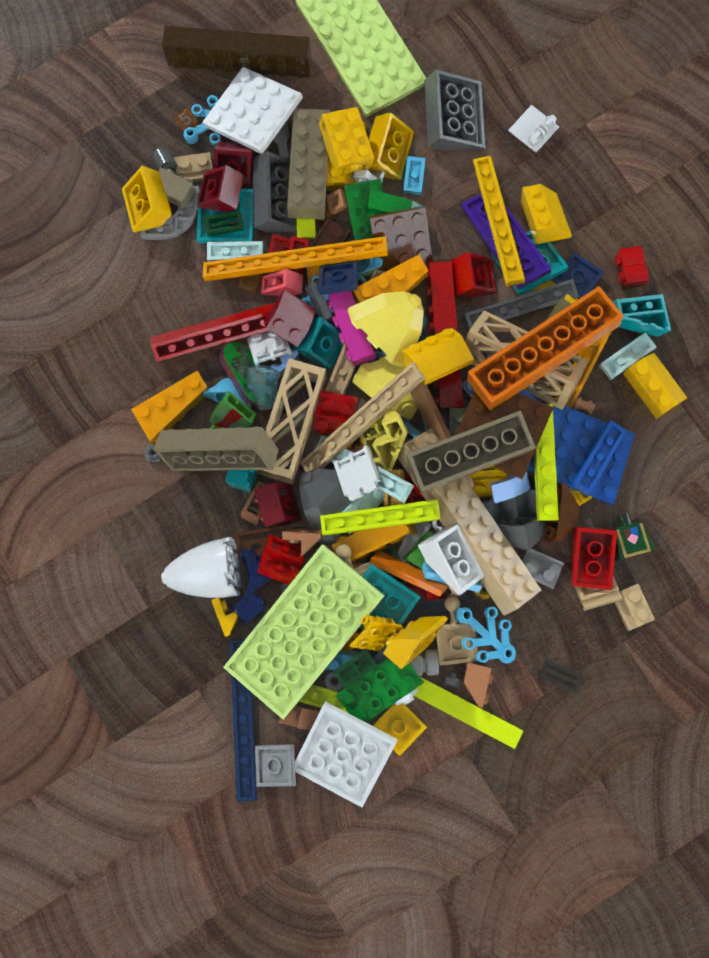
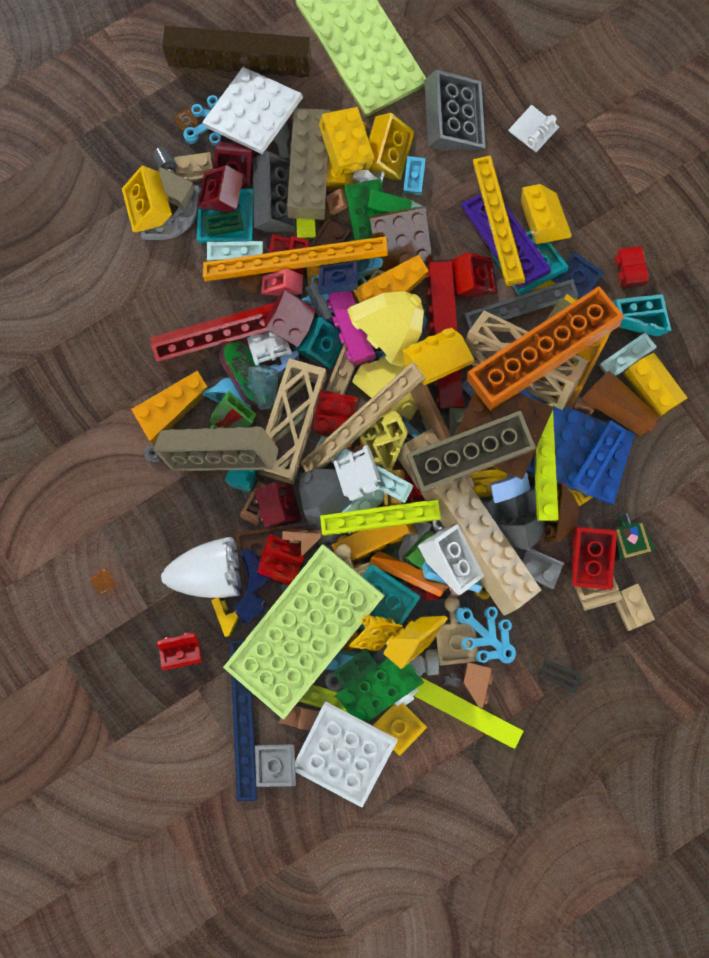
none -> clear orange tile [89,568,117,595]
none -> red bracket [157,633,202,671]
none -> dark orange slope [582,370,660,436]

